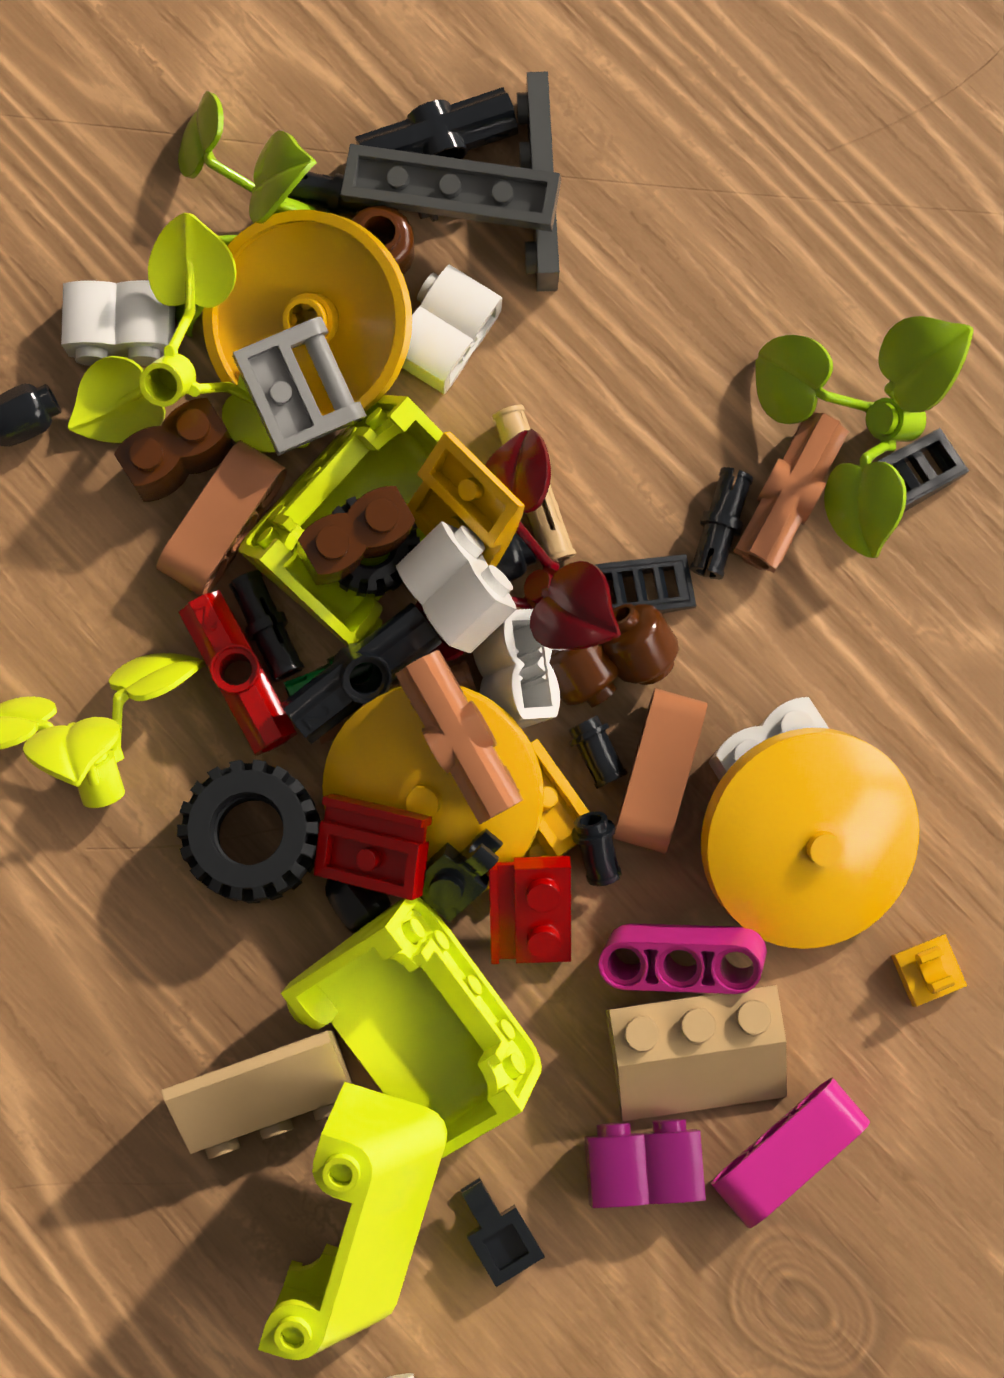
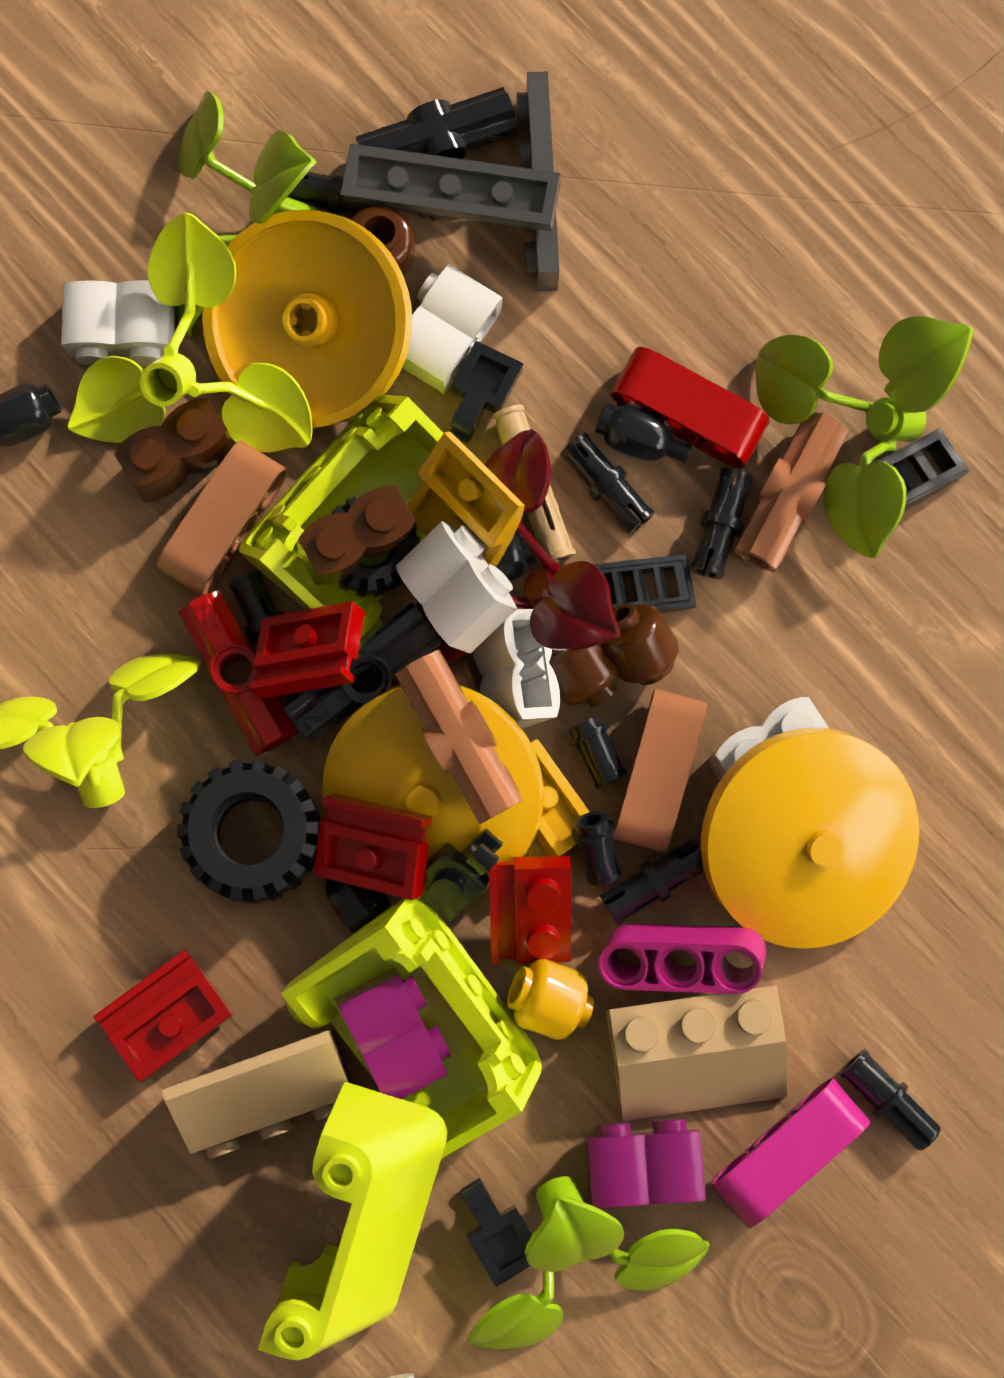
light grey plate [232,317,367,456] -> none
yellow tile [891,934,967,1007] -> none
none -> red plate [93,949,234,1083]
none -> red plate [249,601,365,699]
none -> magenta brick [334,968,452,1099]
none -> black plate [450,341,524,444]
none -> lime plant [467,1176,711,1350]
none -> yellow head [507,959,594,1040]
none -> black pin [560,432,655,535]
none -> black plant [594,400,693,463]
none -> black pin [599,837,704,925]
none -> red beam [610,347,770,468]
none -> black axle [840,1049,941,1151]

